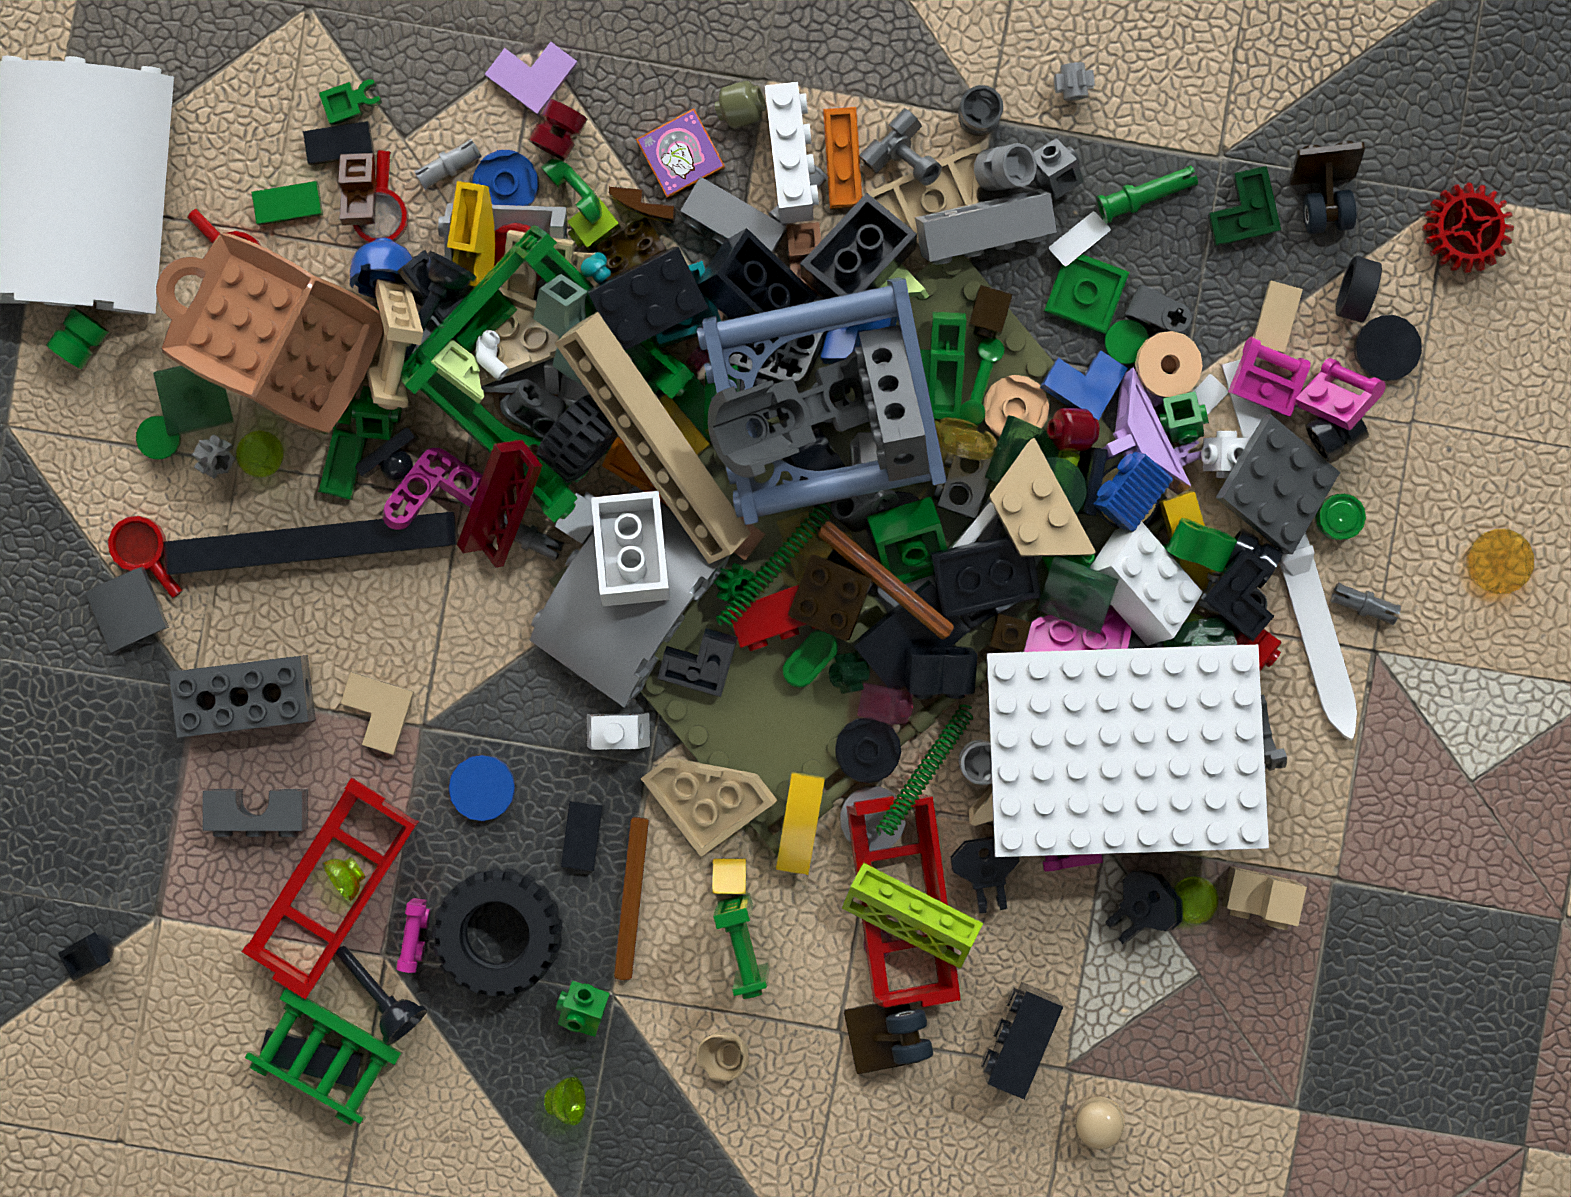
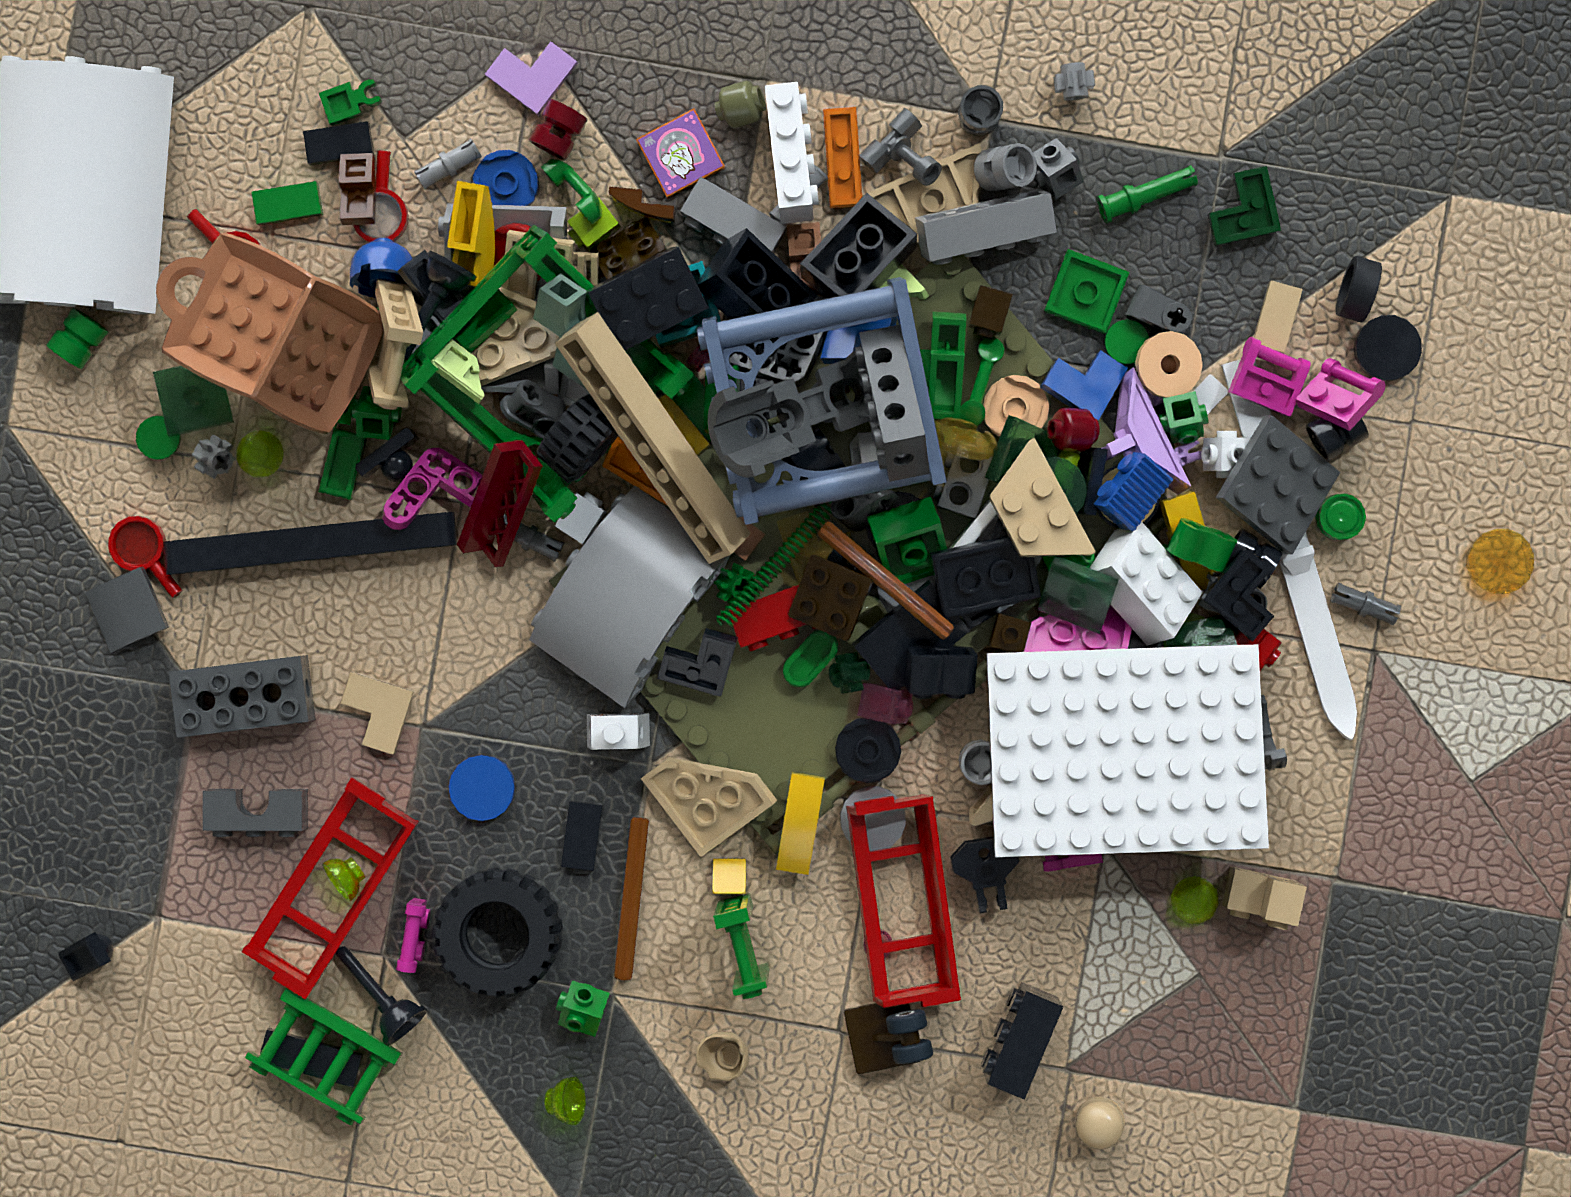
white arm [475,330,509,381] -> none
teal arm [581,252,611,284] -> none
white brick [591,491,670,607] -> none
lime fence [842,863,983,969] -> none
green piece [876,704,974,836] -> none
white sticker [1049,211,1111,266] -> none
black hinge [1105,870,1184,945] -> none
dark brown plate [1289,141,1365,234] -> none
red gear [1422,183,1514,273] -> none

